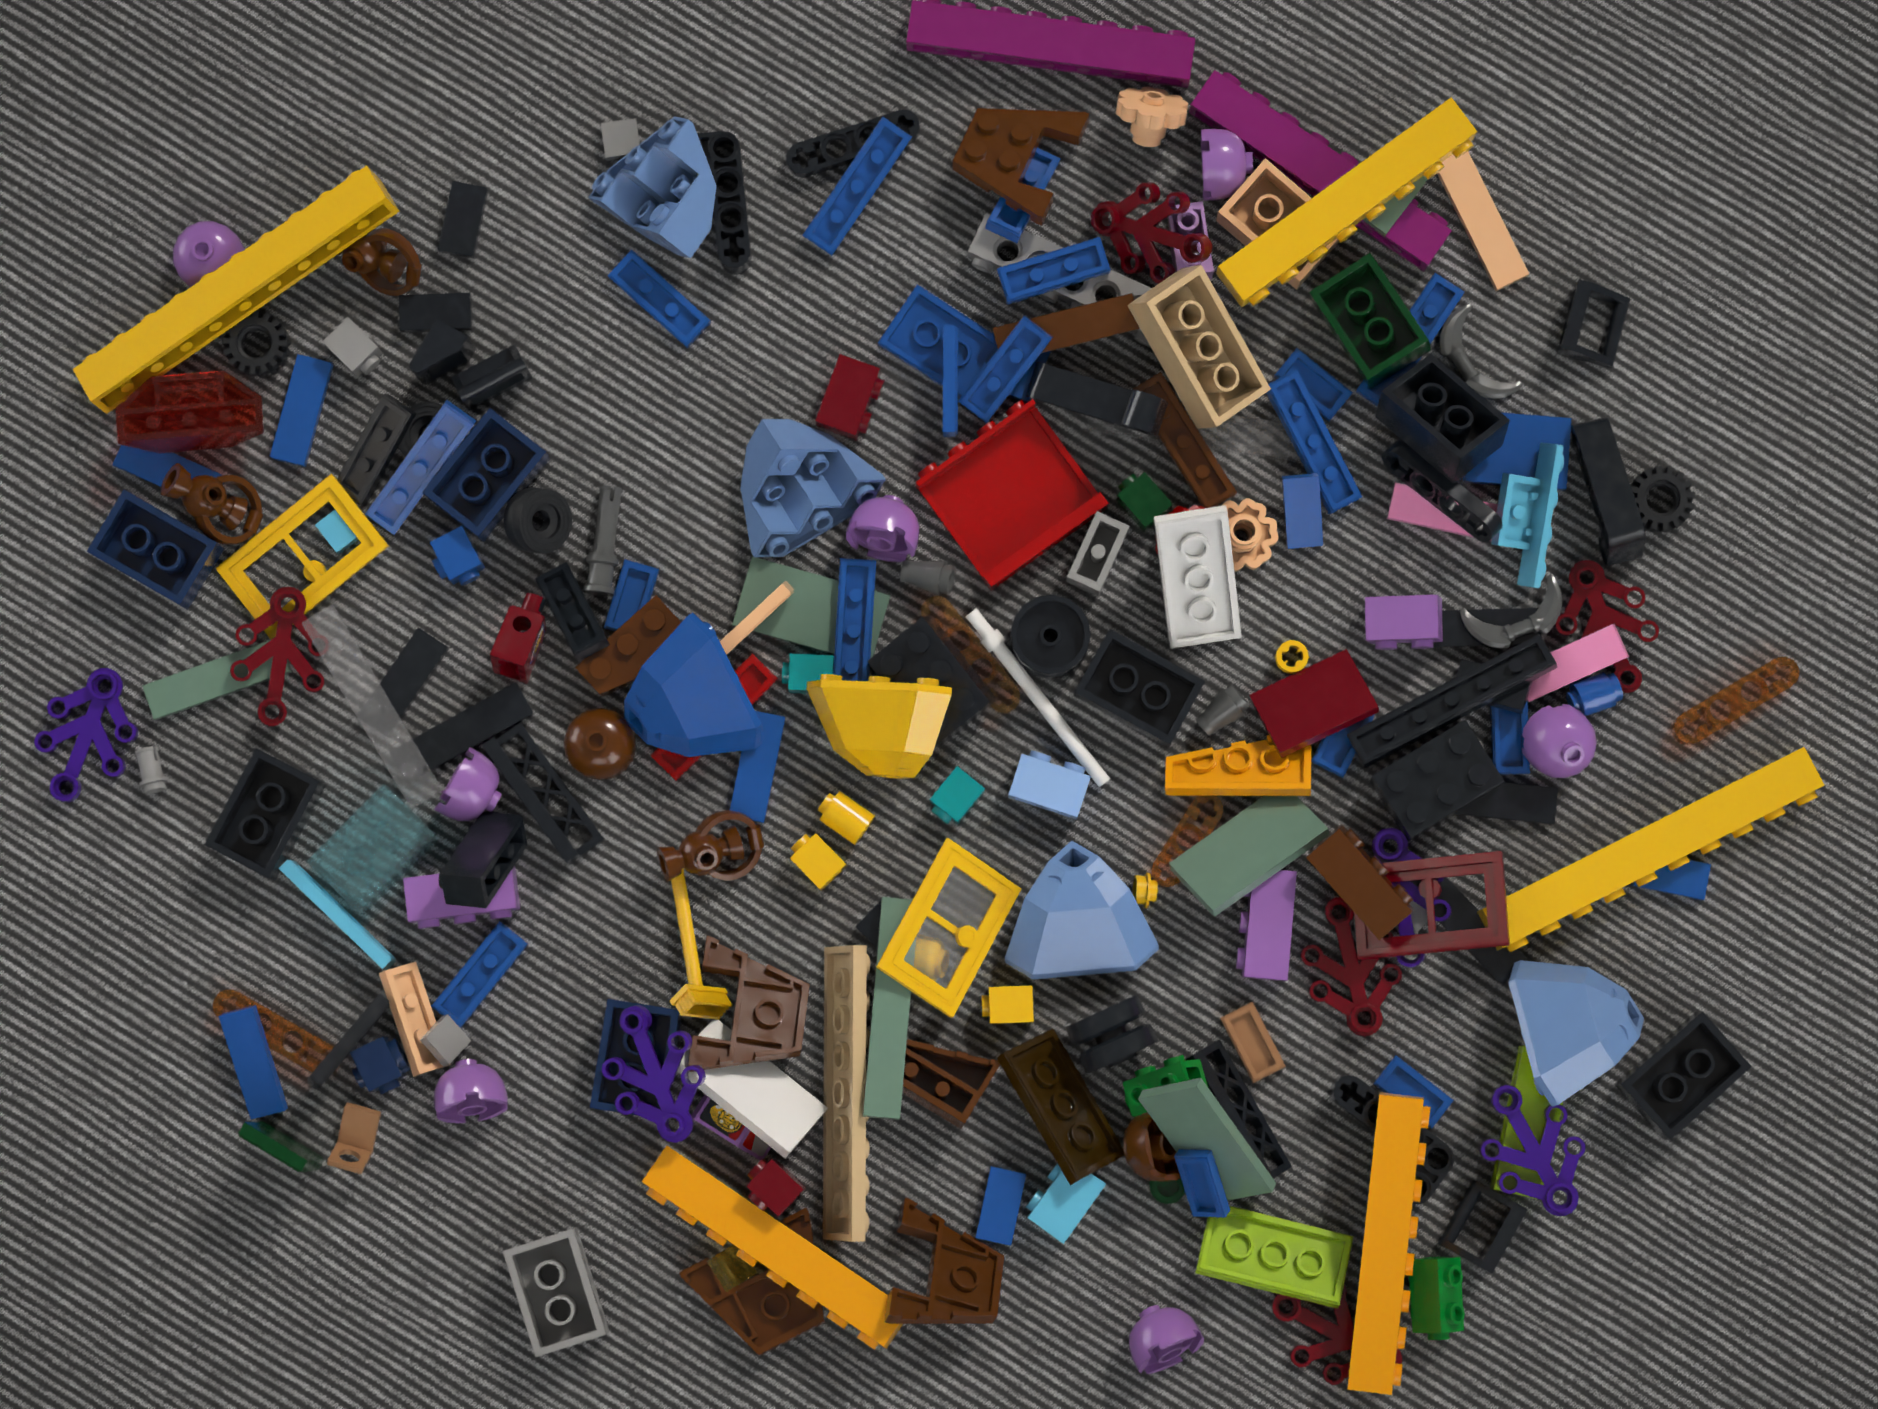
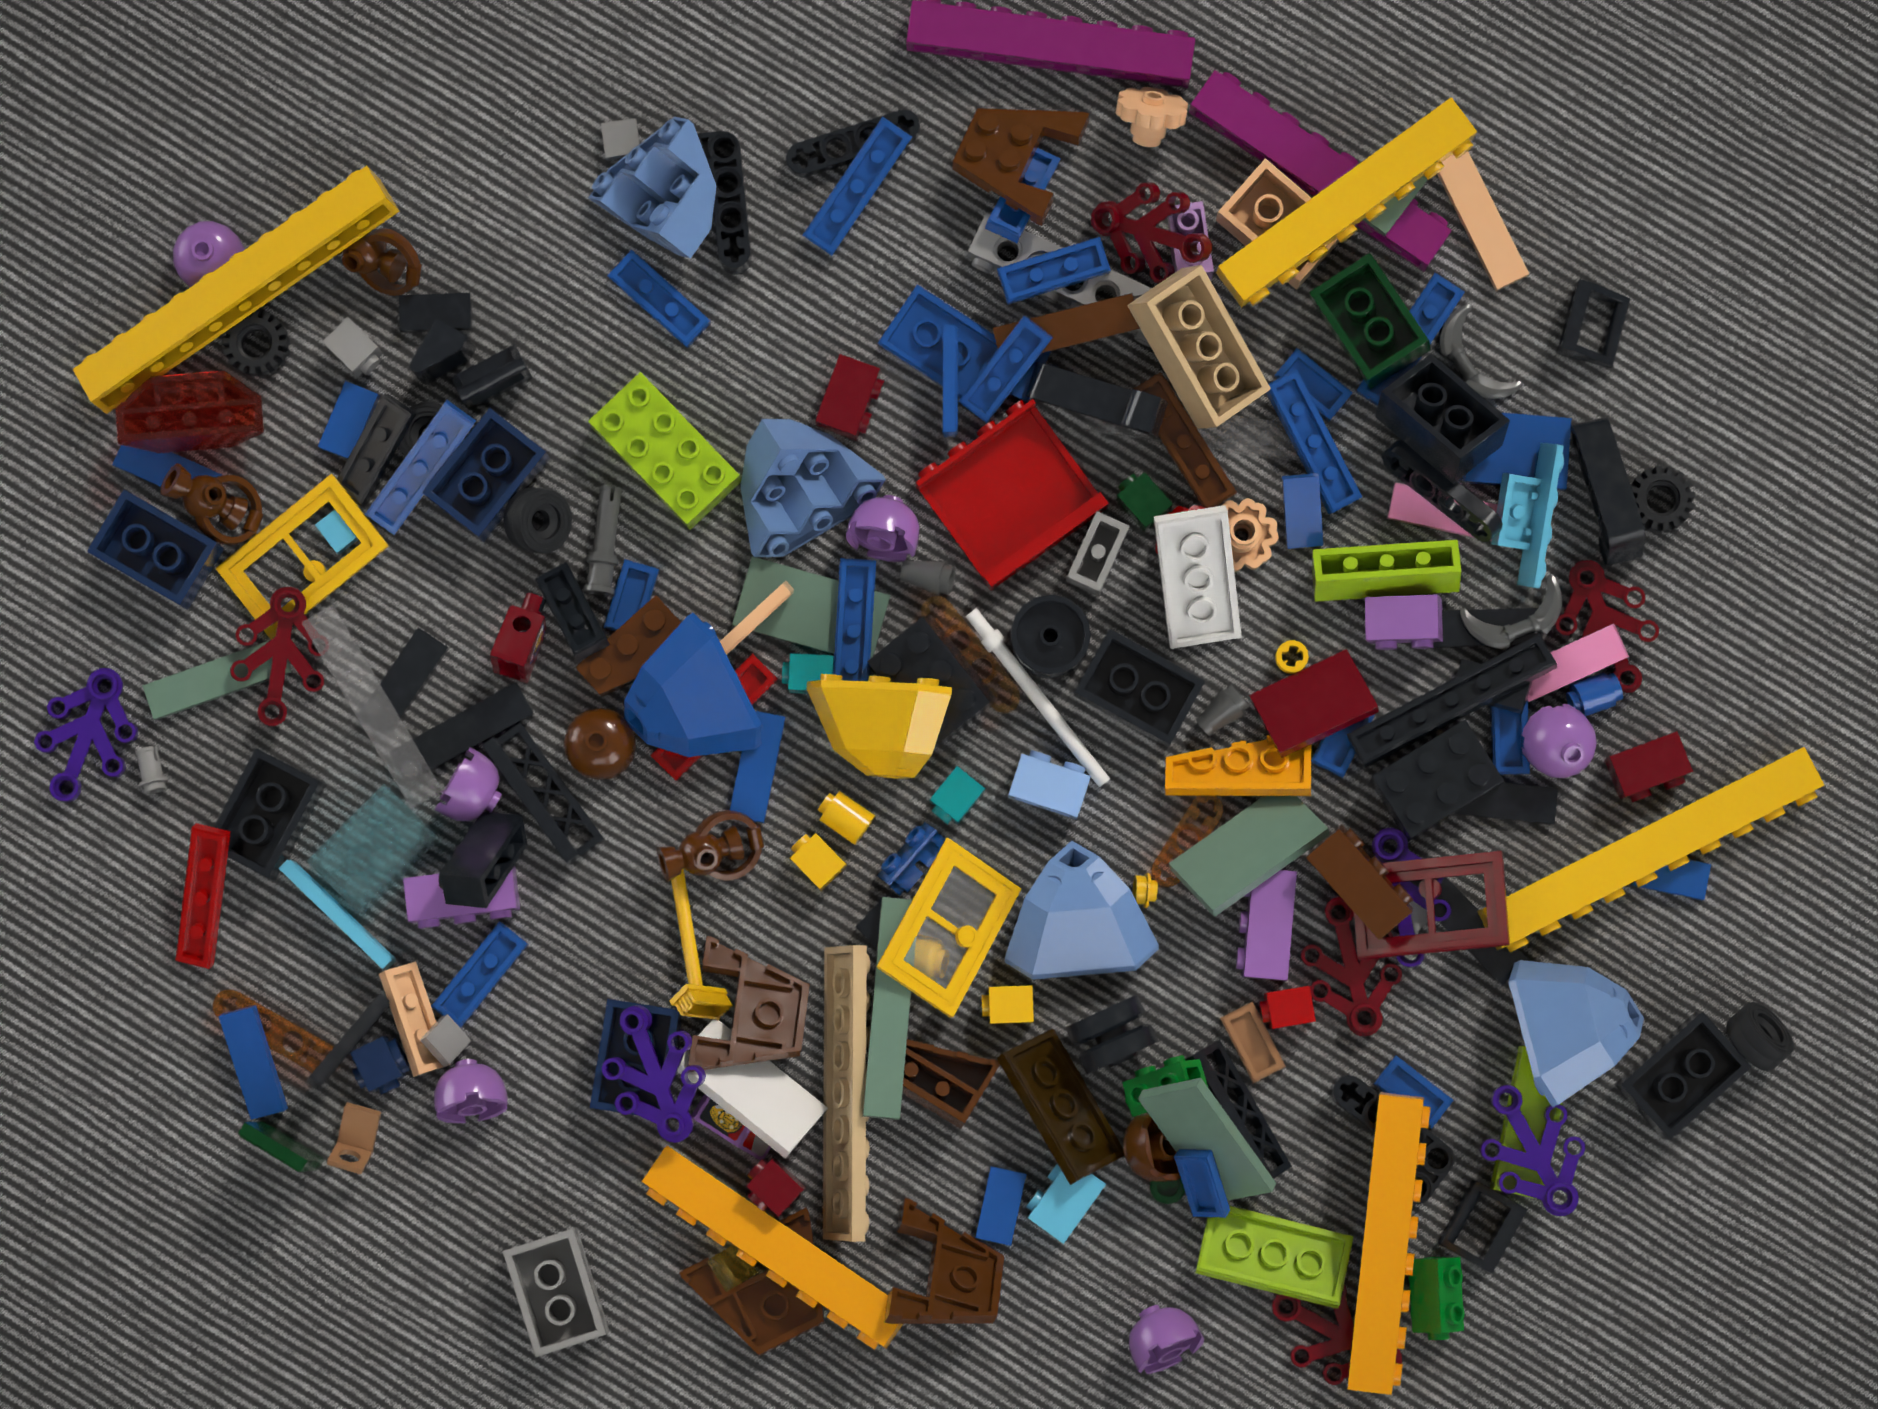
blue tile [269,354,334,467] -> none
blue brick [430,526,485,586] -> none
black tile [438,181,489,259] -> none
medium lavender cylinder [1201,129,1253,201] -> none
clear orange beam [1671,657,1799,745] -> none
none -> red tile [175,823,231,969]
none -> blue tile [318,381,380,459]
none -> lime brick [588,372,741,530]
none -> blue hinge [877,822,945,896]
none -> red brick [1259,985,1316,1029]
none -> lime brick [1312,540,1462,602]
none -> dark red brick [1604,731,1693,803]
none -> black tyre [1726,1002,1794,1071]

